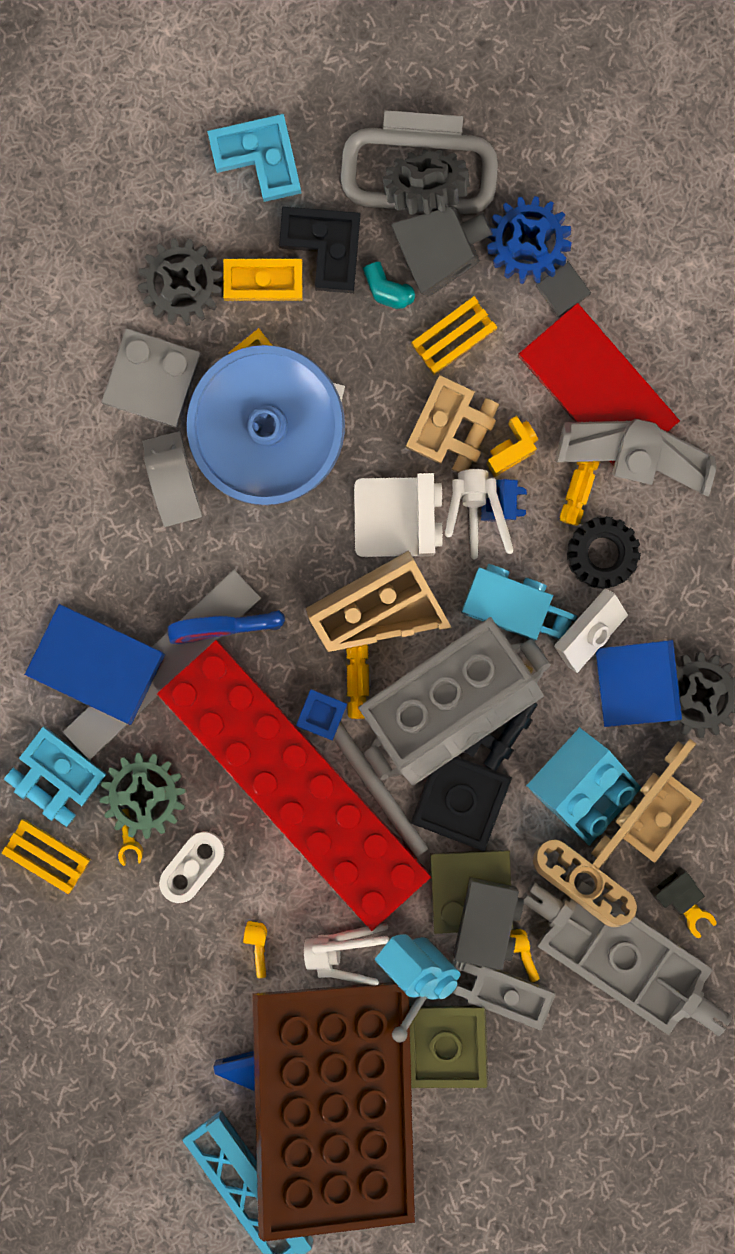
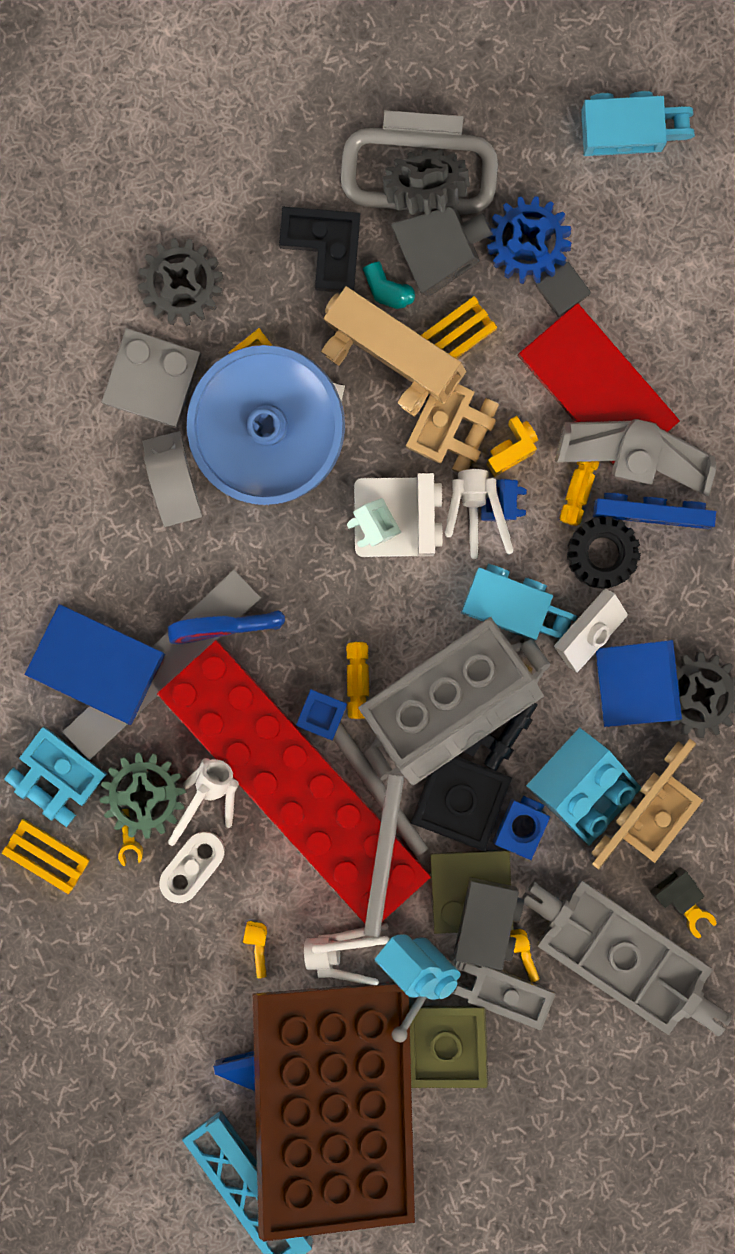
medium azure plate [207,114,302,202] -> none
yellow plate [223,259,303,301] -> none
tan wedge [306,551,451,652] -> none
tan beam [533,840,637,927] -> none
none -> white plant [168,758,239,846]
none -> tan brick [321,286,467,417]
none -> light aqua tile [347,498,401,547]
none -> light grey bar [364,774,404,937]
none -> blue brick [492,795,550,860]
none -> medium azure brick [581,91,695,156]
none -> blue plate [592,493,716,529]

